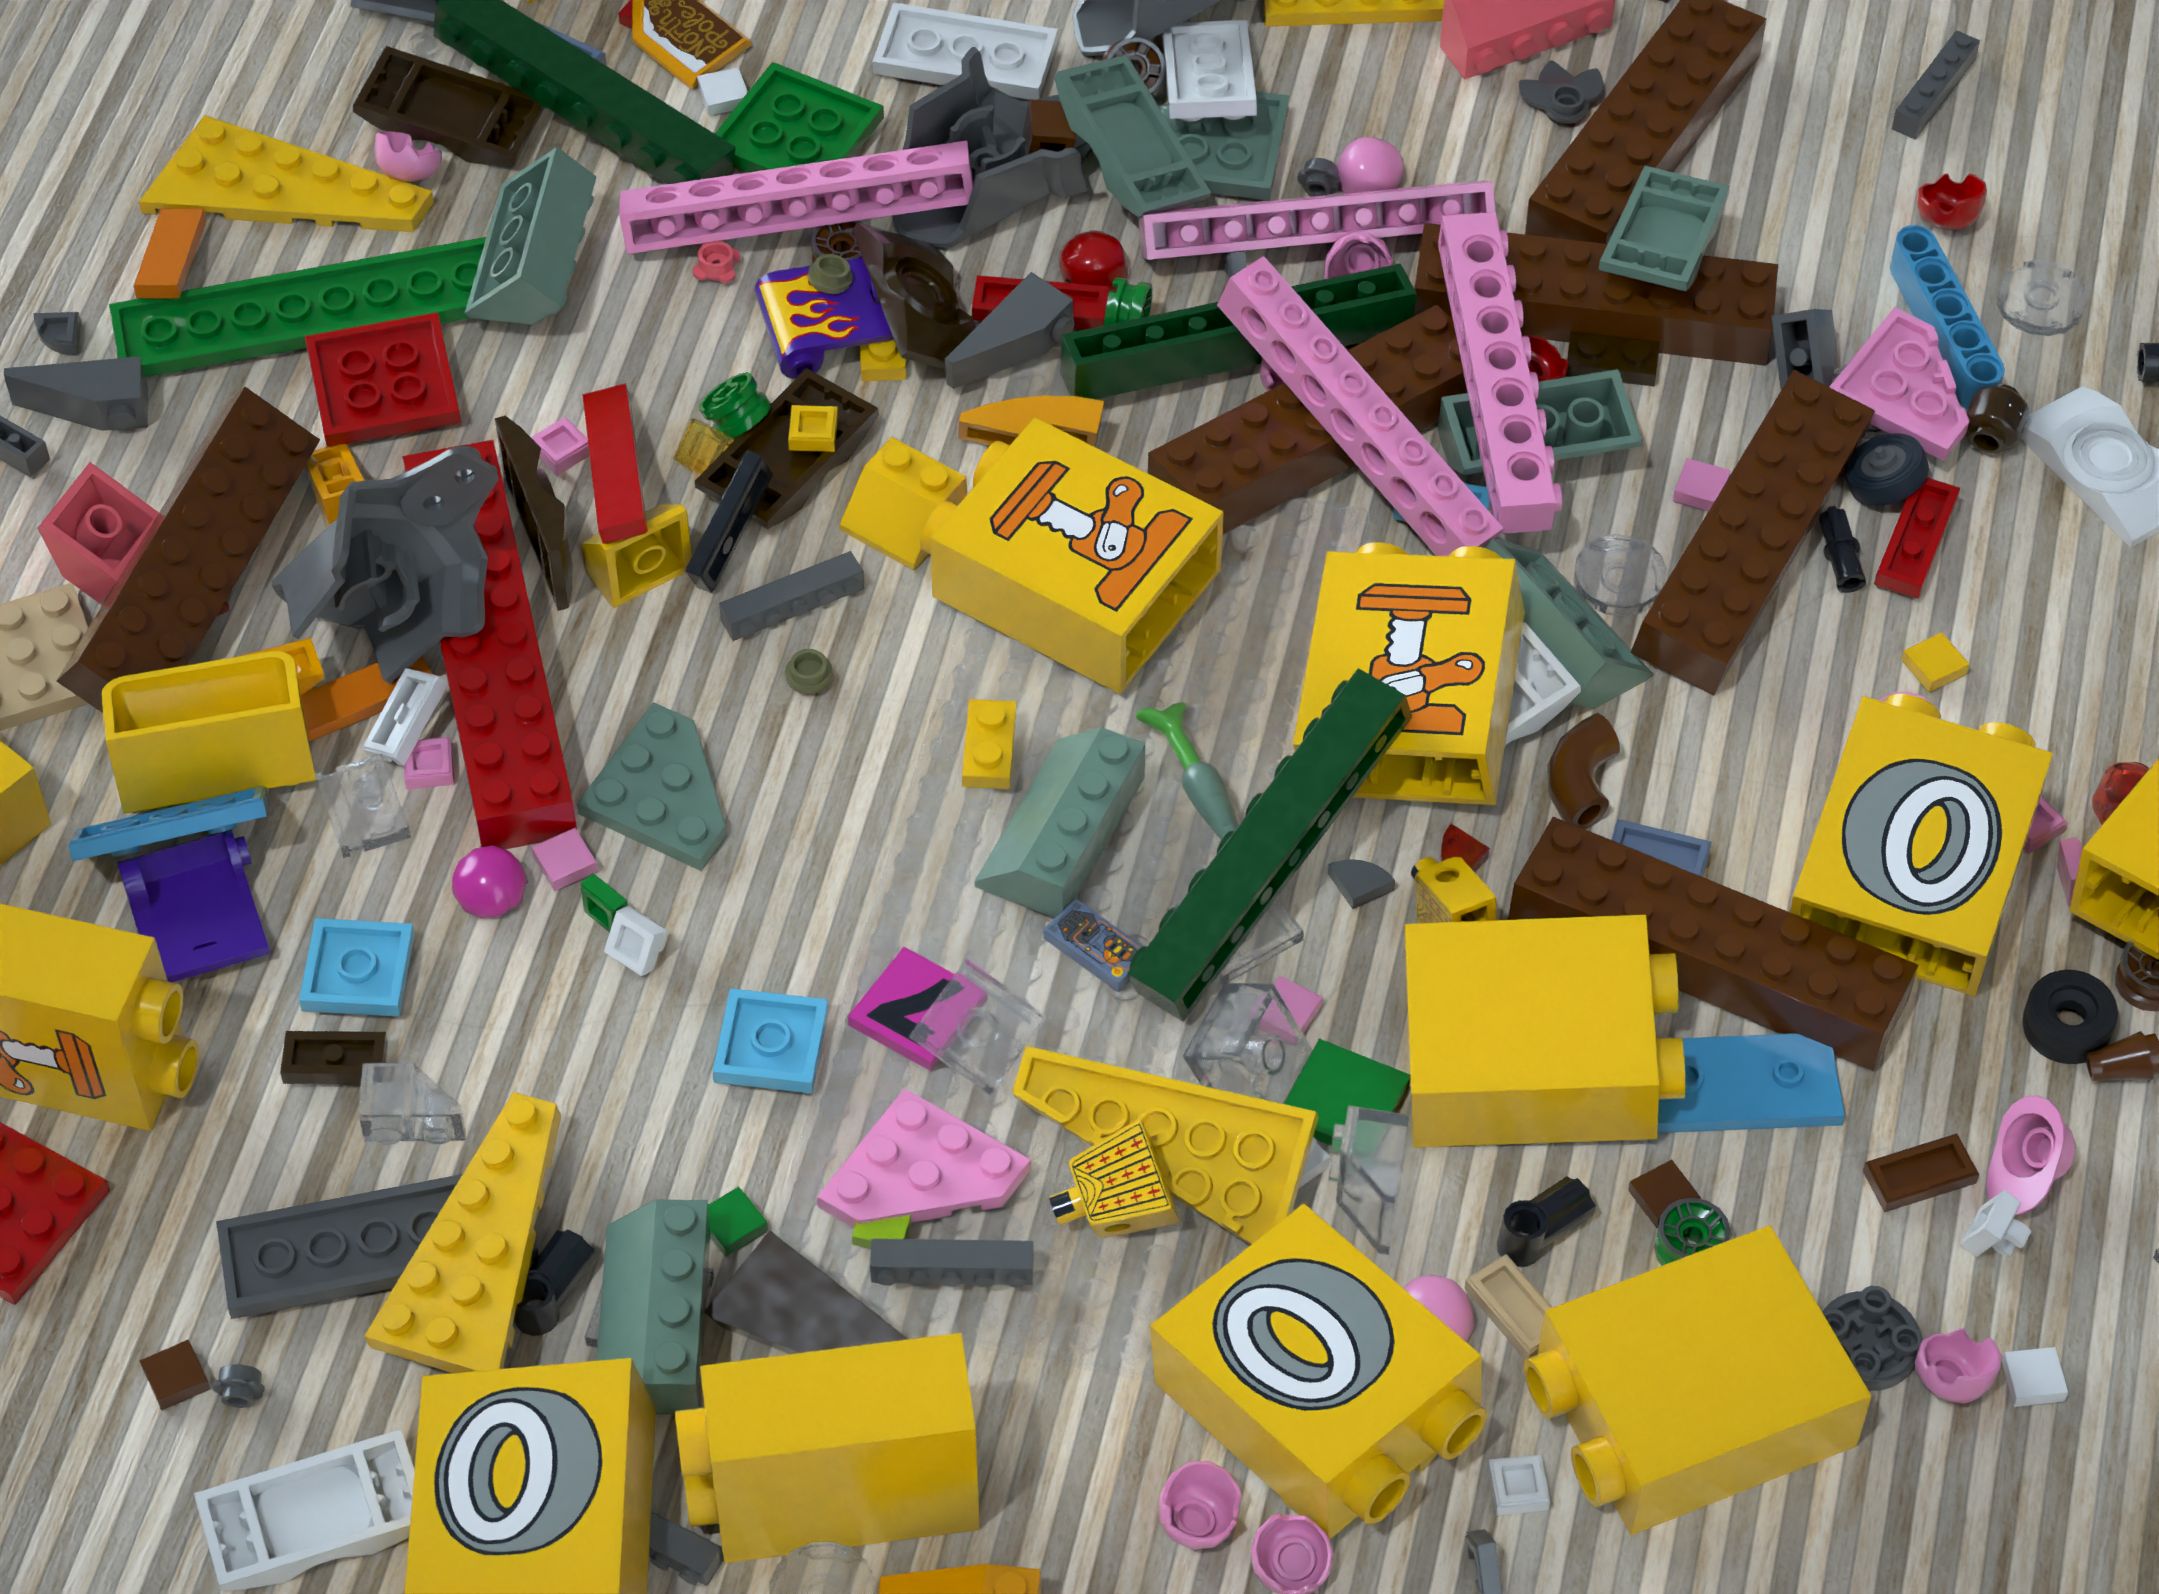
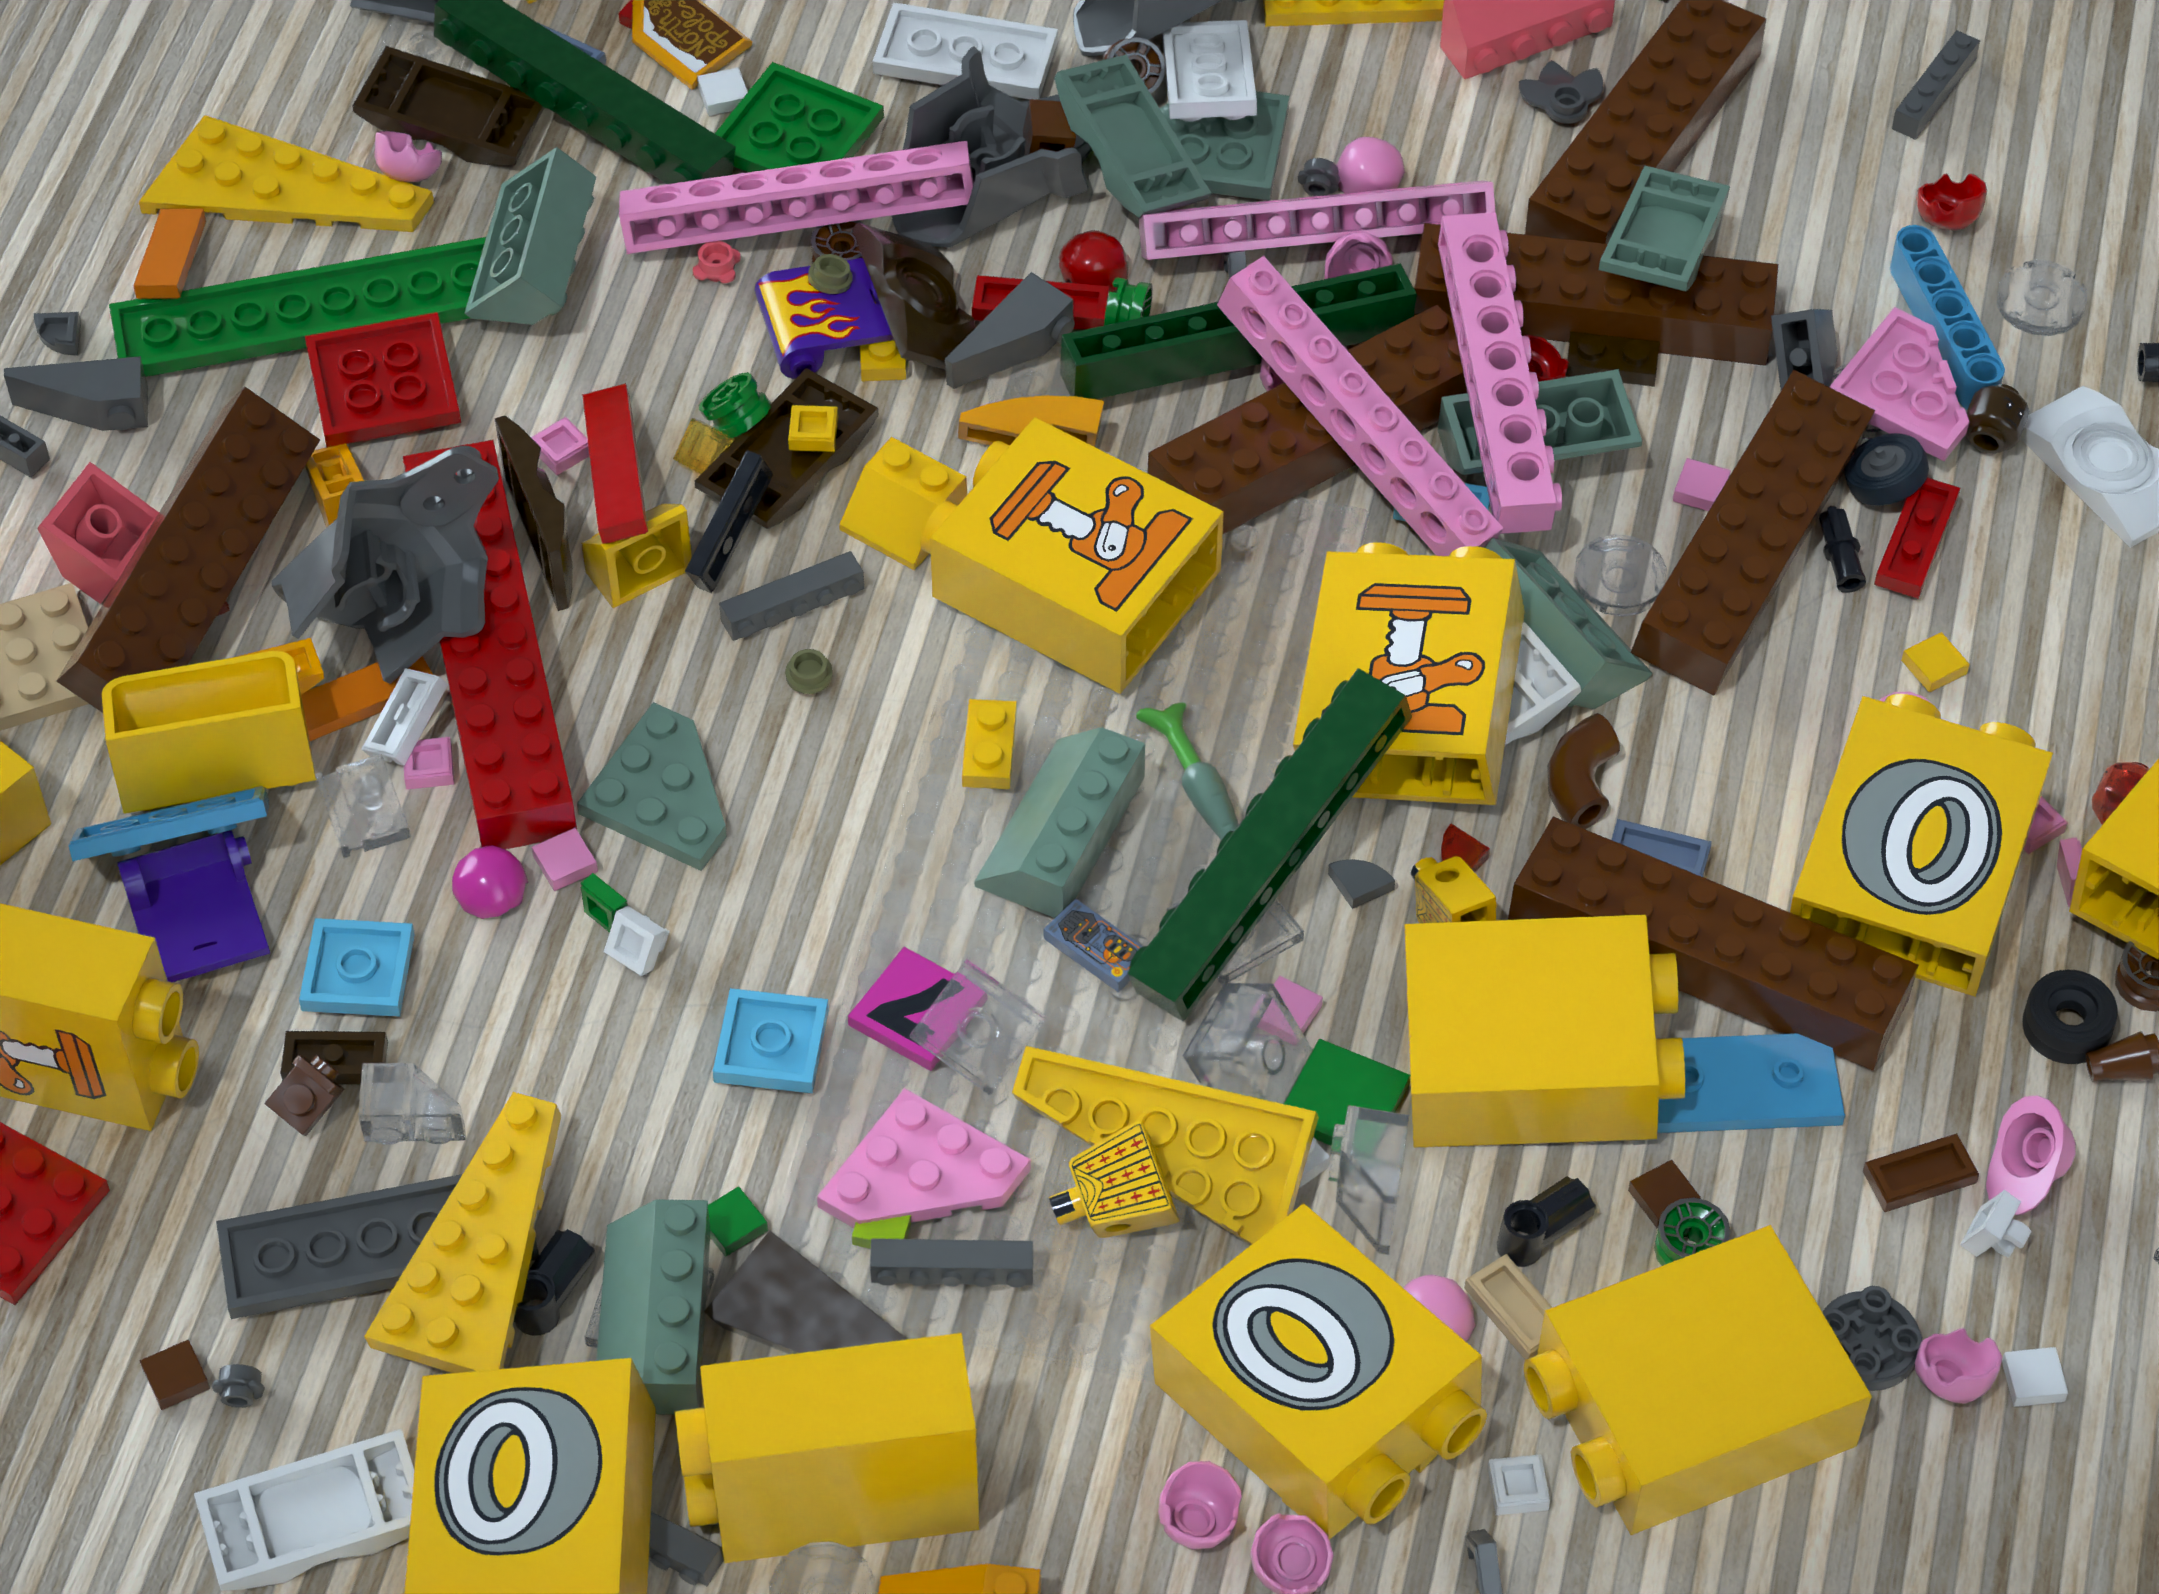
none -> reddish brown bracket [264,1055,345,1136]

